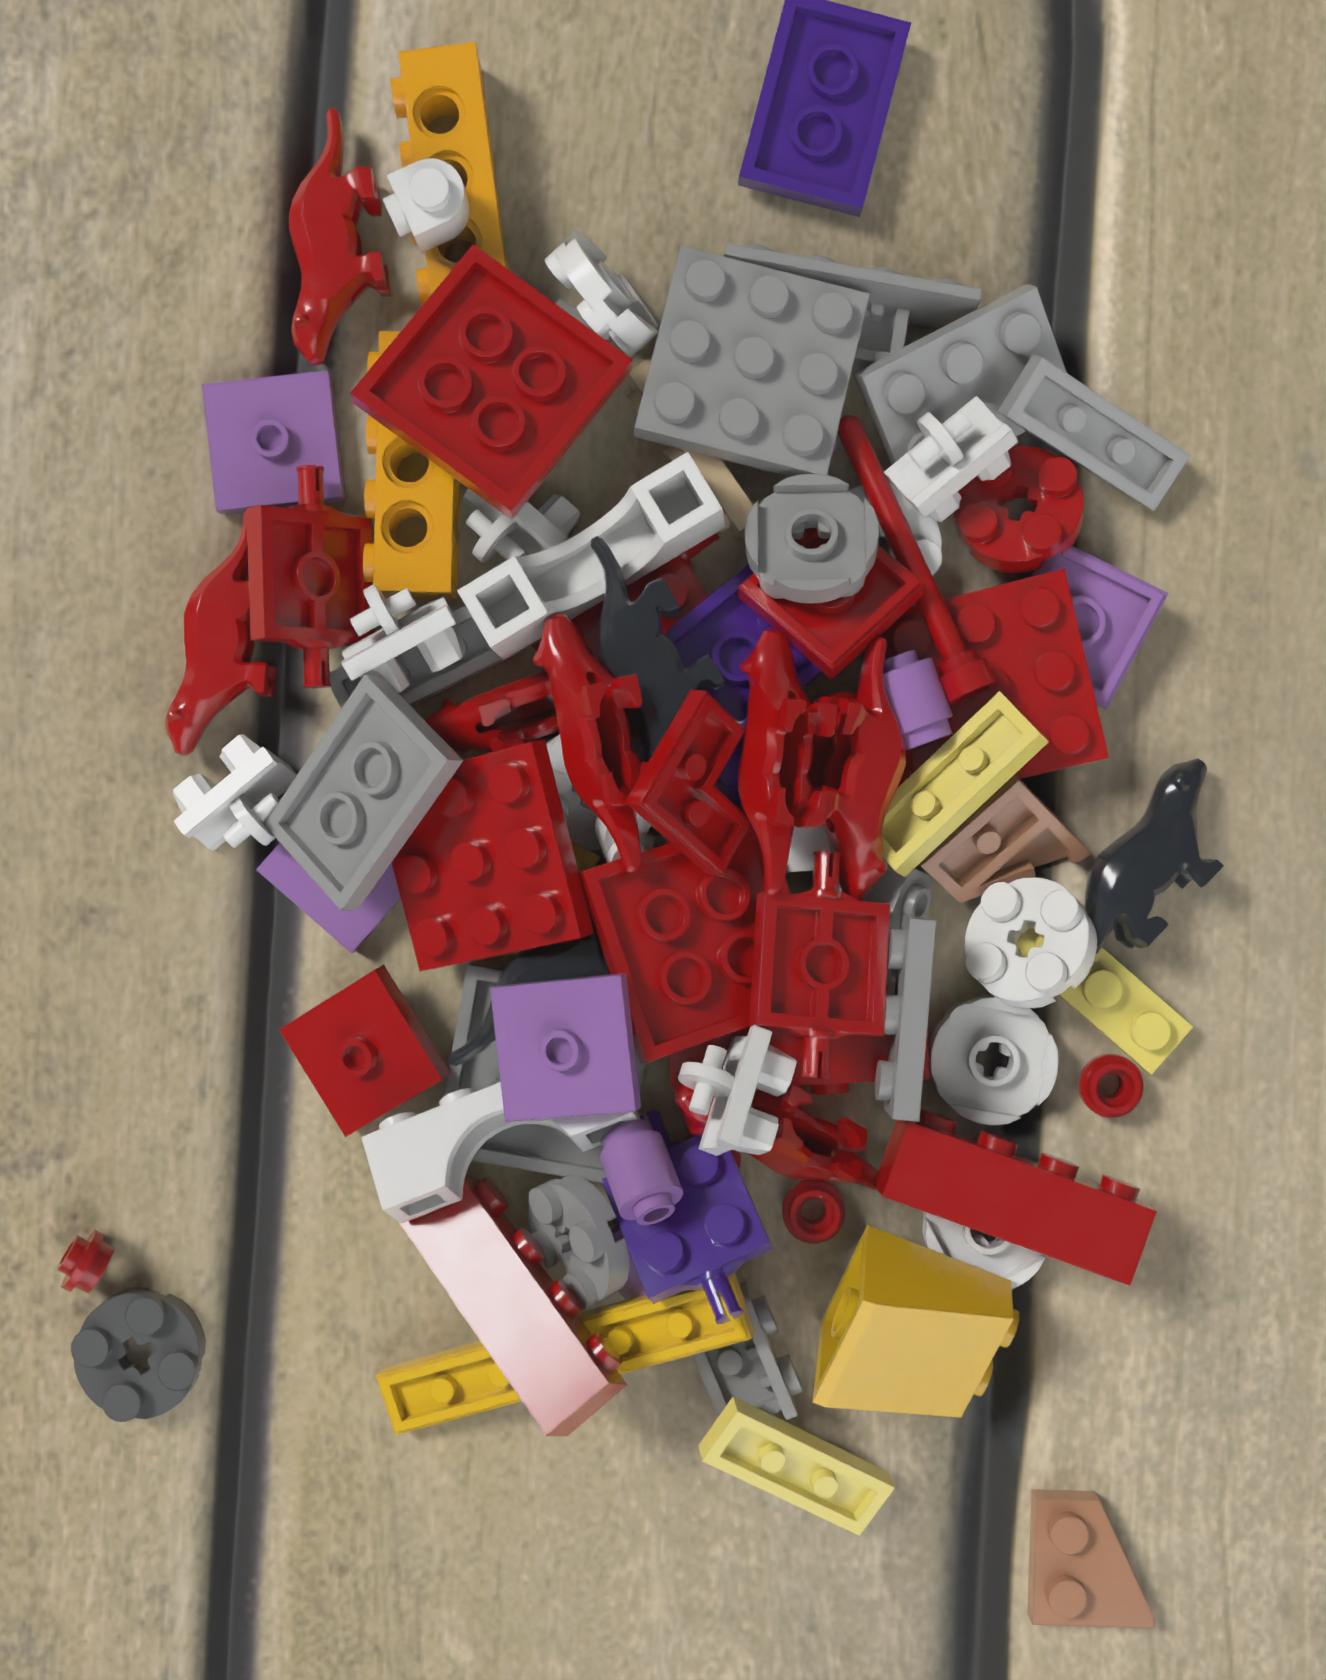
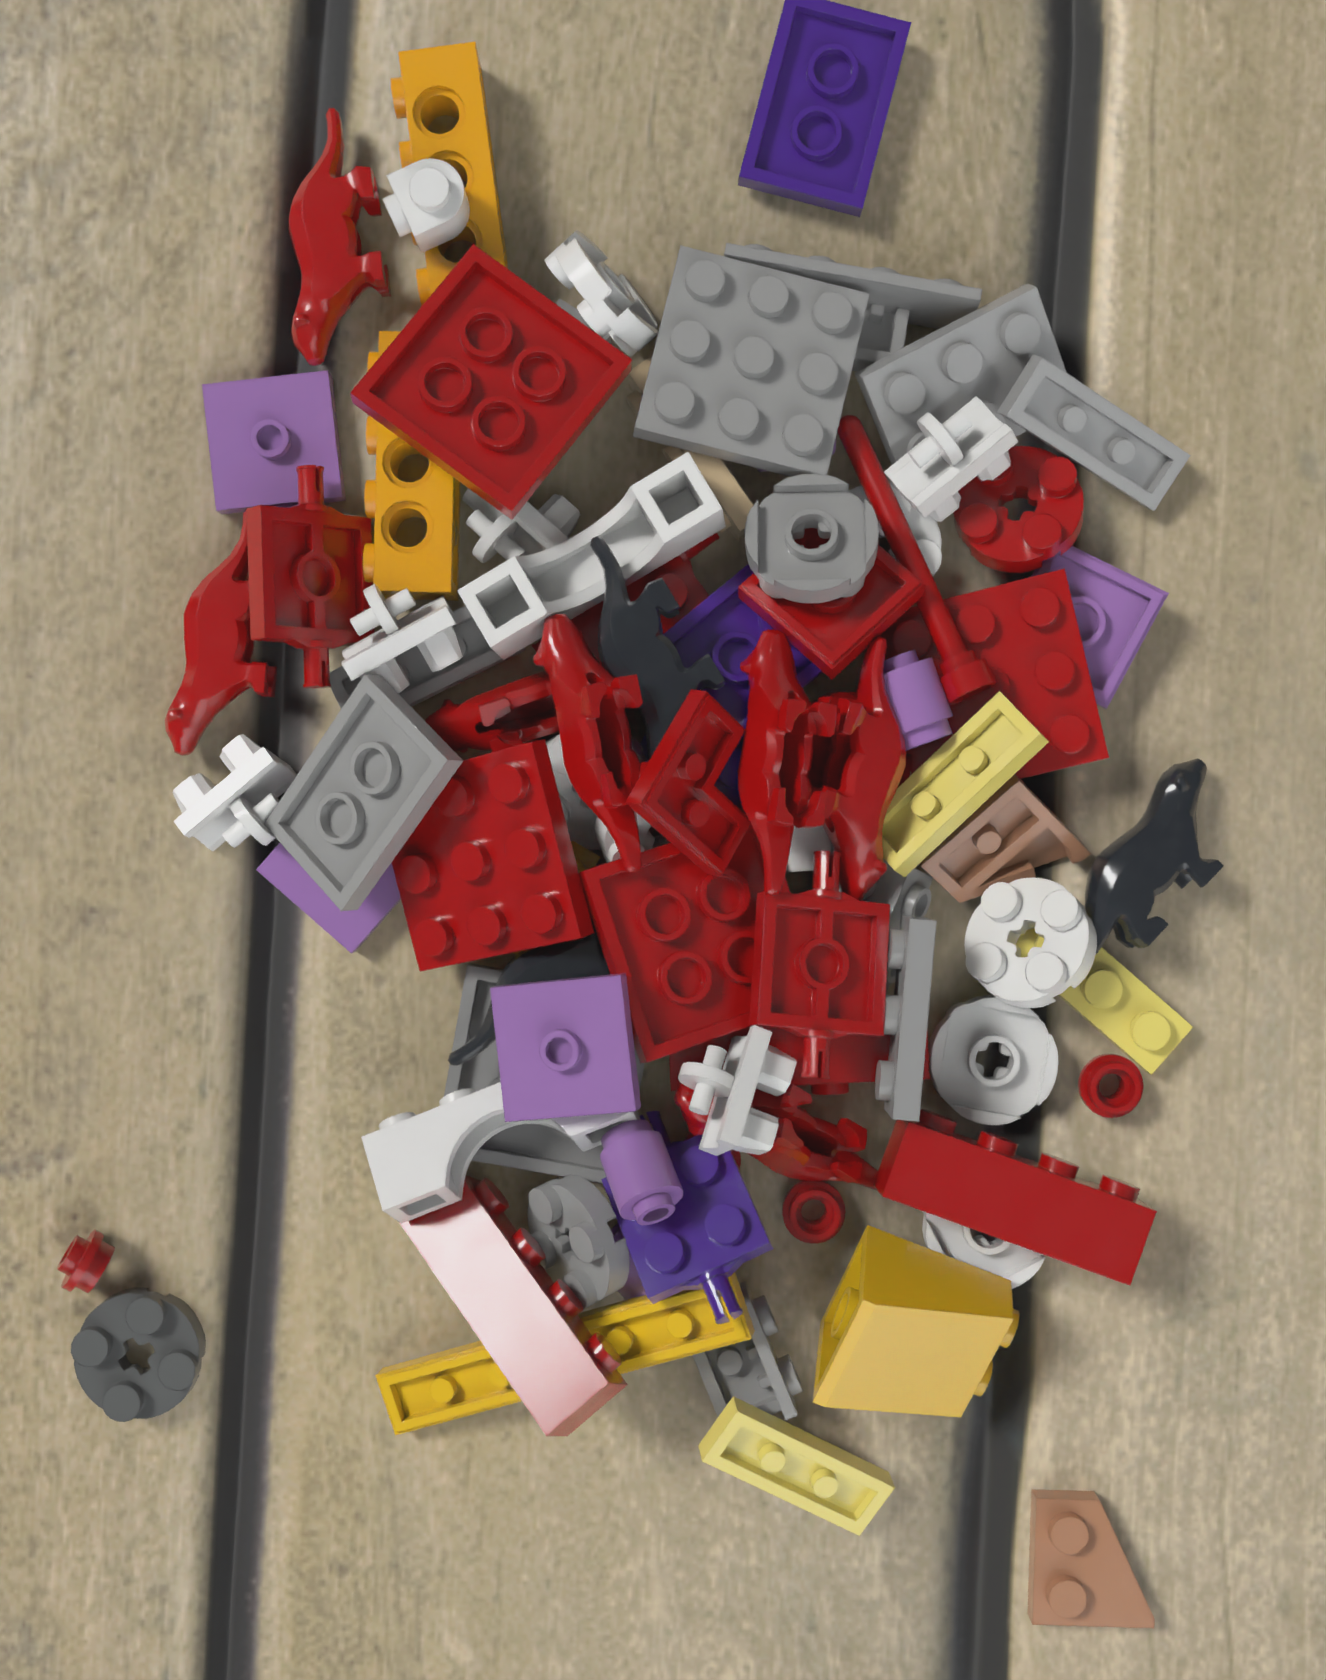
red plate [279,964,451,1137] -> none

